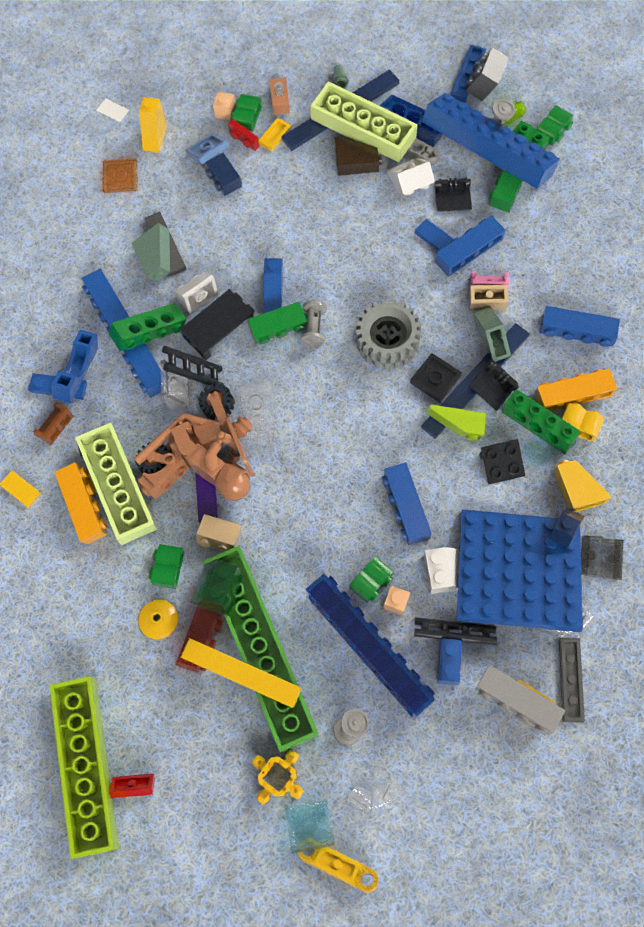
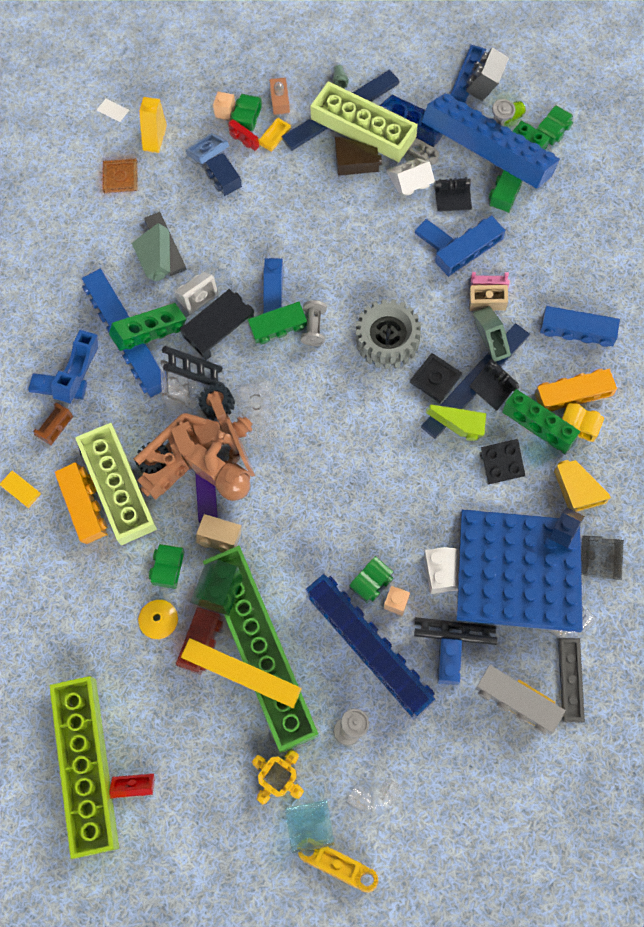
blue brick [381,462,432,545] -> none

